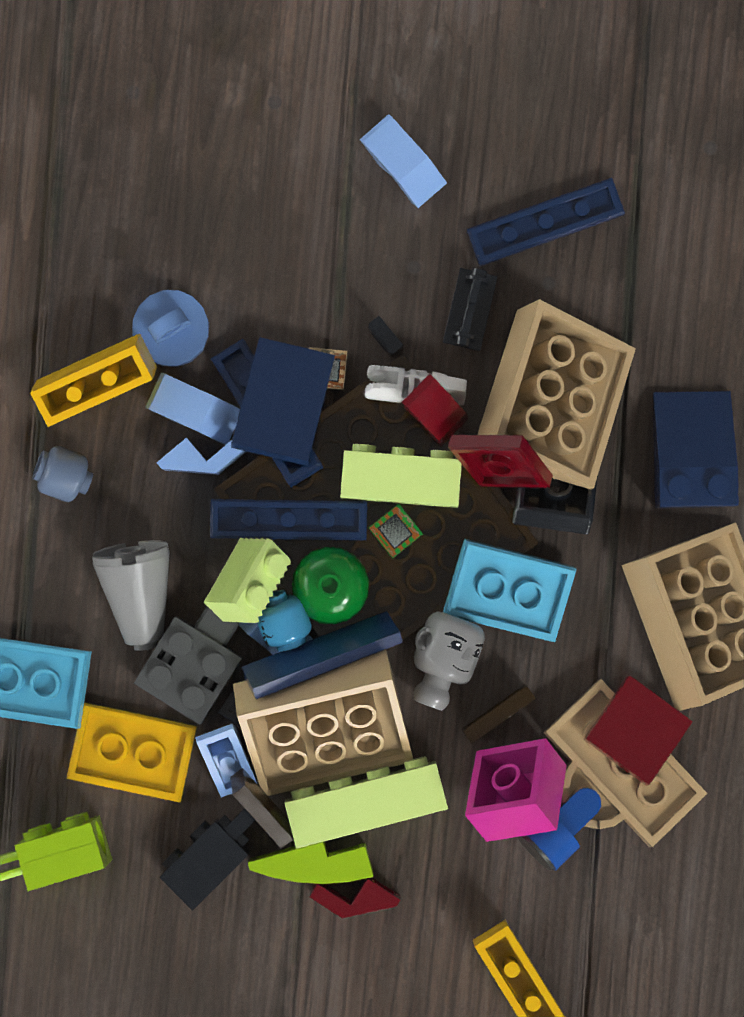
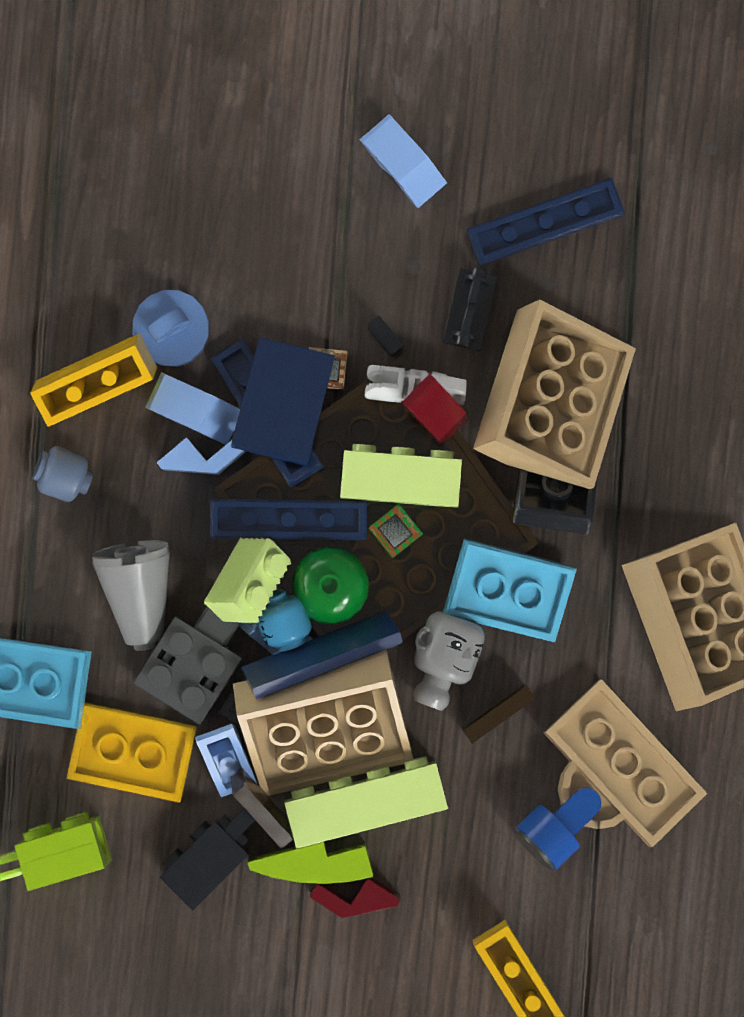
dark red tile [448,435,553,488] -> none
dark pink brick [465,738,567,842] -> none
dark red tile [583,676,693,786] -> none
dark blue slope [653,391,739,508] -> none

